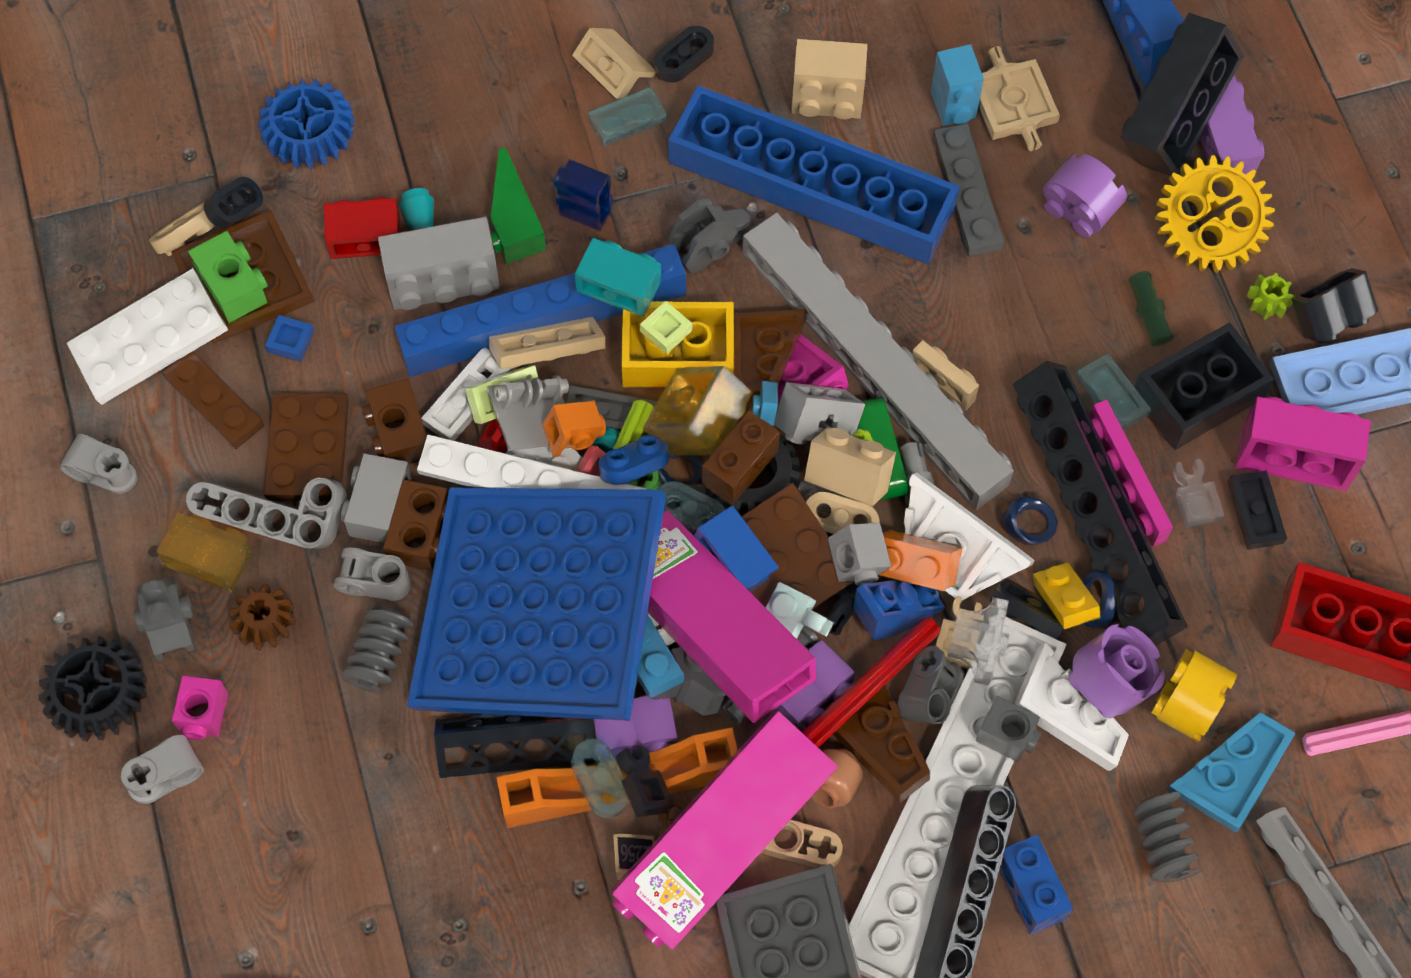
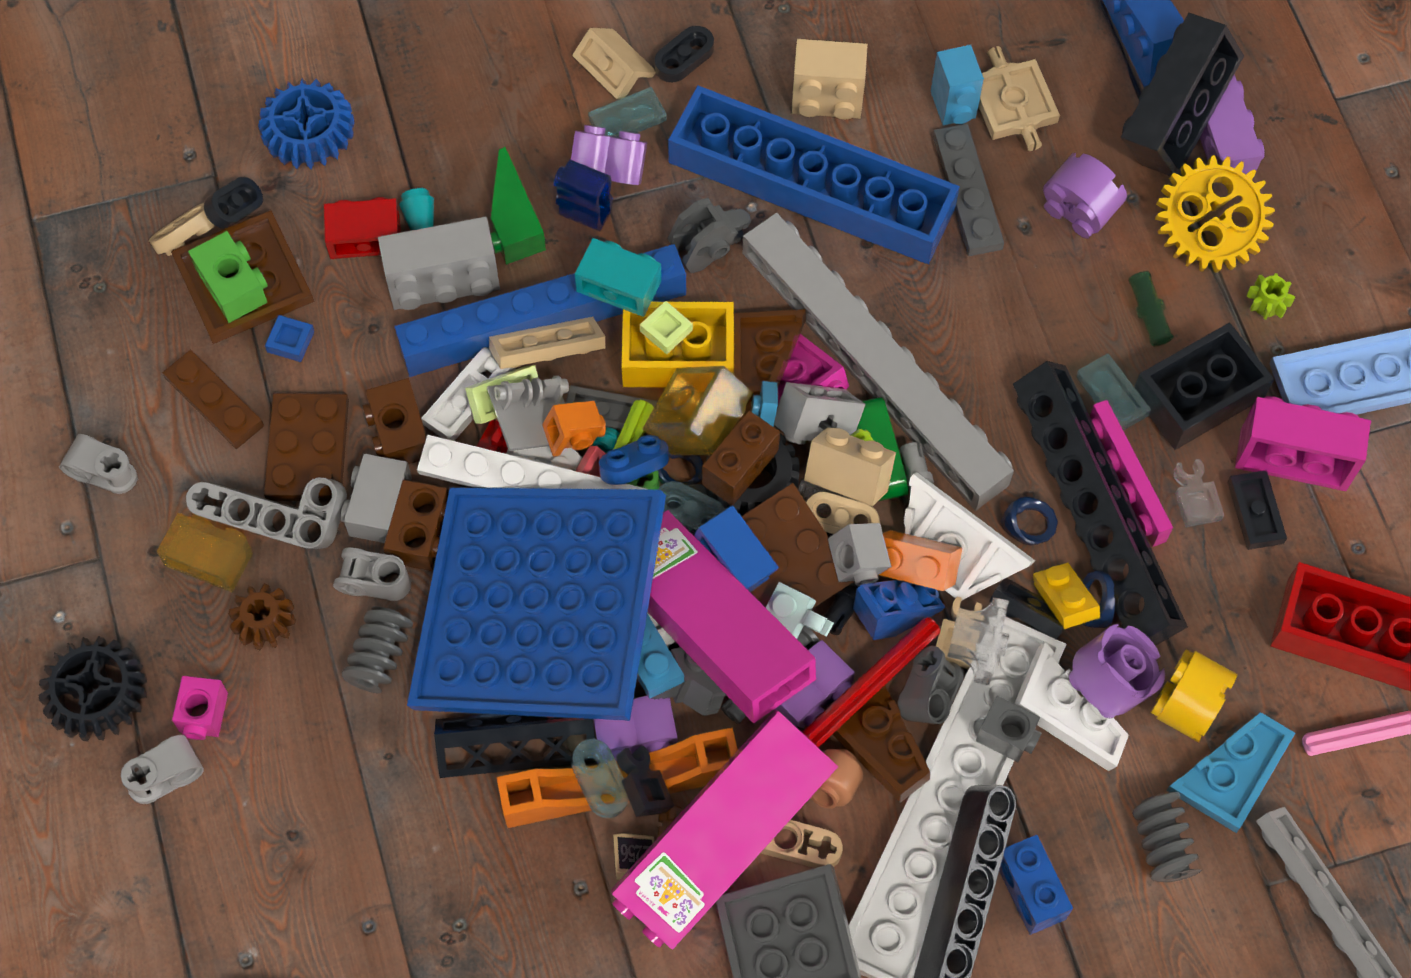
white plate [67,268,229,405] -> none
dark grey hinge [134,576,195,661] -> none
tan plate [912,340,979,411] -> none
black brick [1291,268,1378,343] -> none
none -> medium lavender brick [569,125,648,185]

